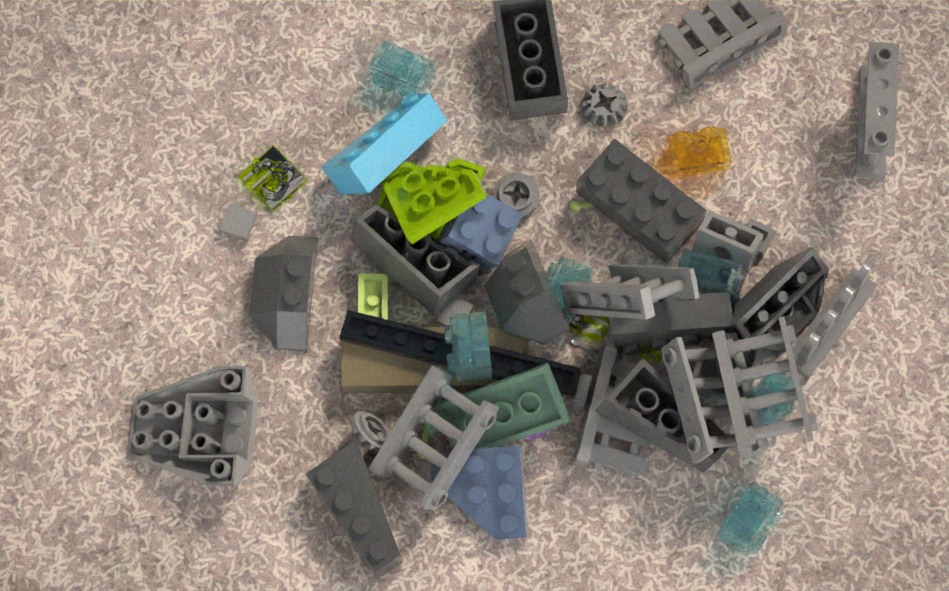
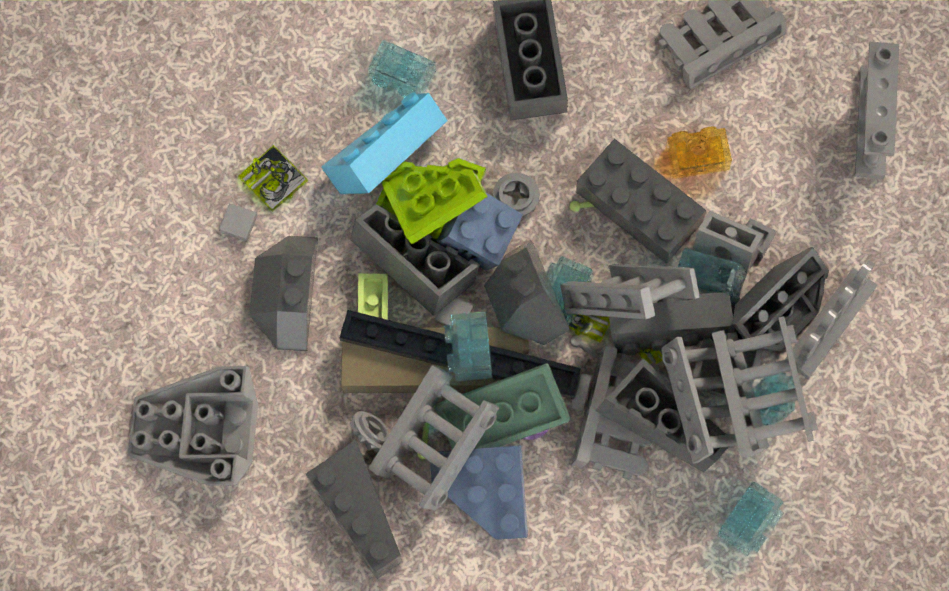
light grey gear [582,82,628,127] -> none

